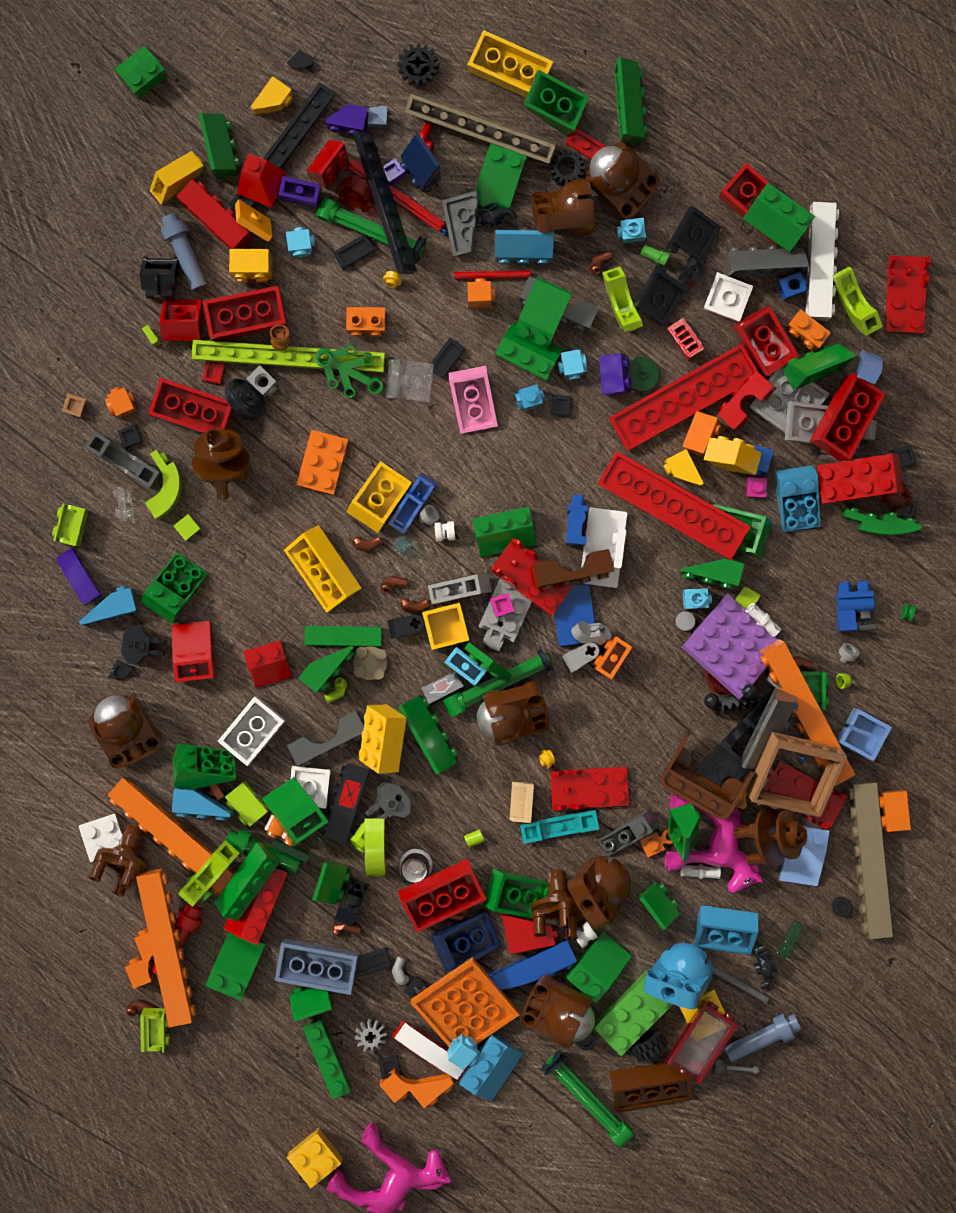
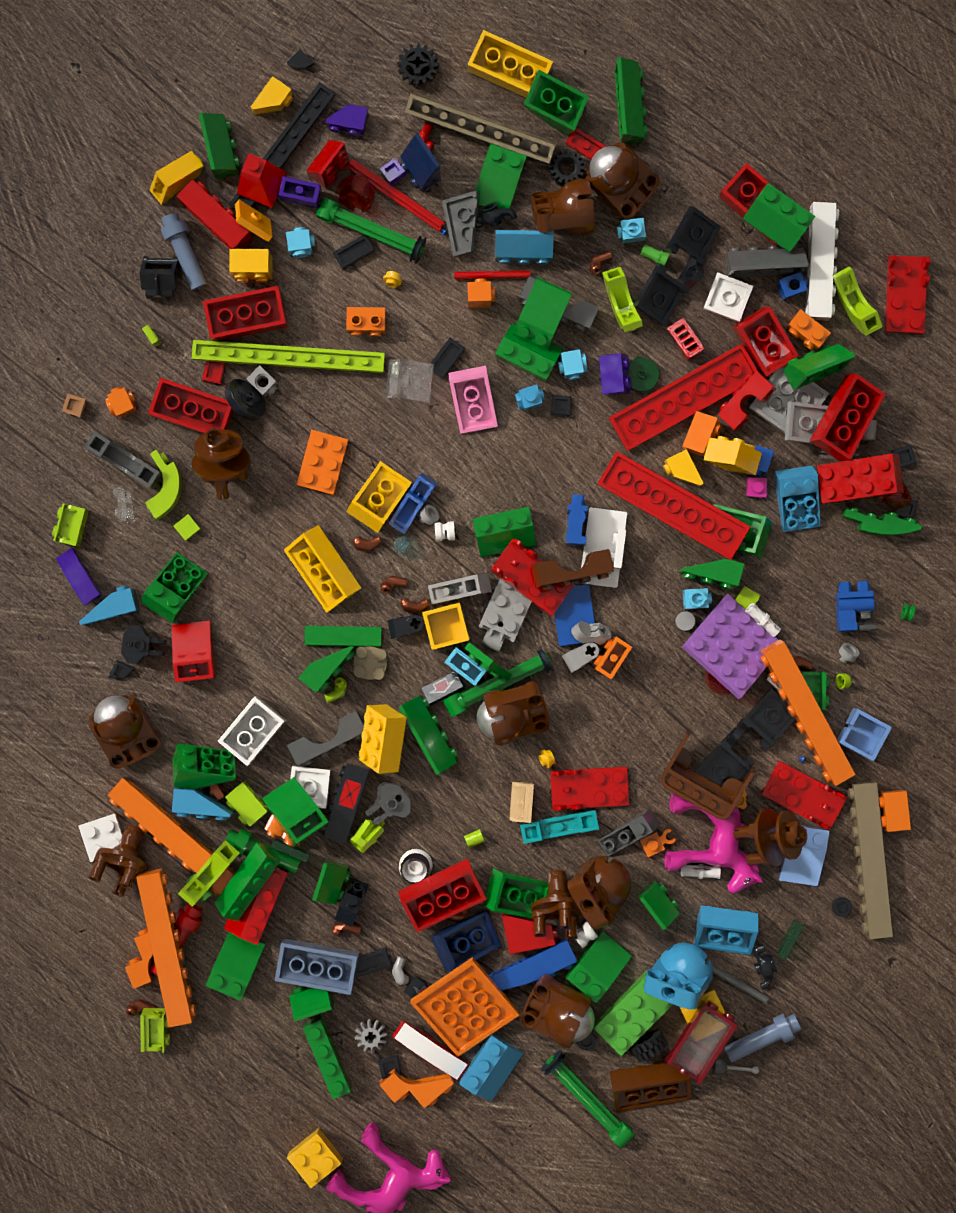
green slope [114,46,168,100] -> none
black tile [117,424,143,449] -> none
red slope [159,299,202,342] -> none
red slope [243,640,293,688] -> none
dark orange wheel [270,324,290,351] -> none
green plant [315,343,383,398] -> none
black plate [353,131,417,274] -> none
lime arch [365,819,387,876] -> none
sand blue slope [368,106,388,128] -> none
medium azure brick [448,1034,480,1070] -> none
dark pink plate [490,593,514,618] -> none
green slope [668,803,701,863] -> none
black gear [704,684,758,716] -> none
dark grey slope [742,688,799,769] -> none
medium nougat window [746,732,847,817] -> none
medium blue slope [856,350,883,384] -> none

